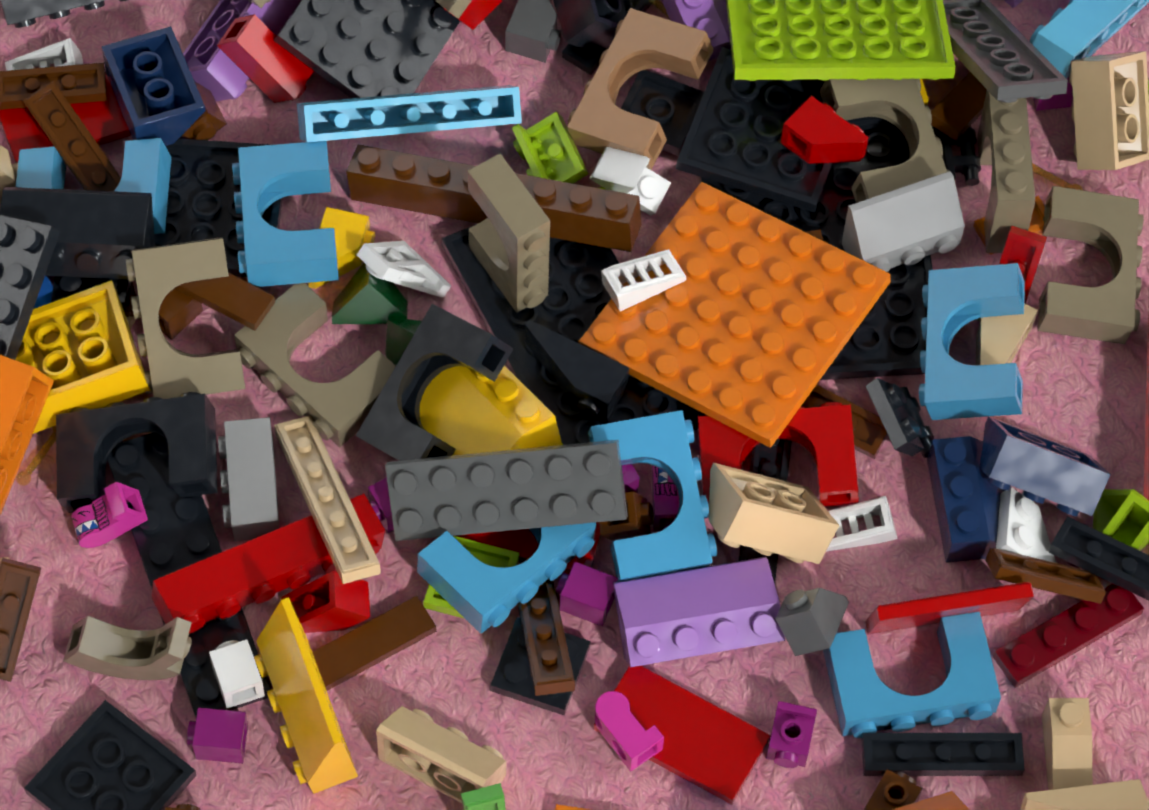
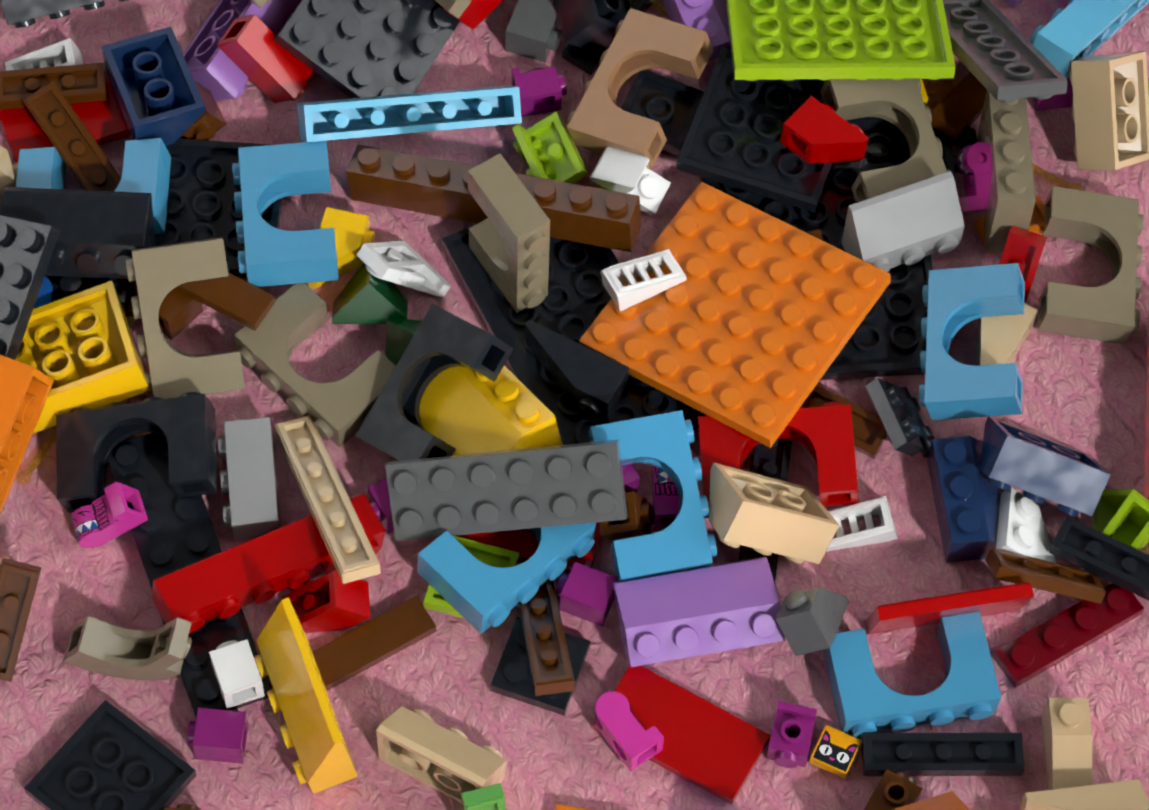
none -> magenta brick [512,67,567,117]
none -> tile [809,725,862,779]
none -> dark pink leg [957,142,992,213]

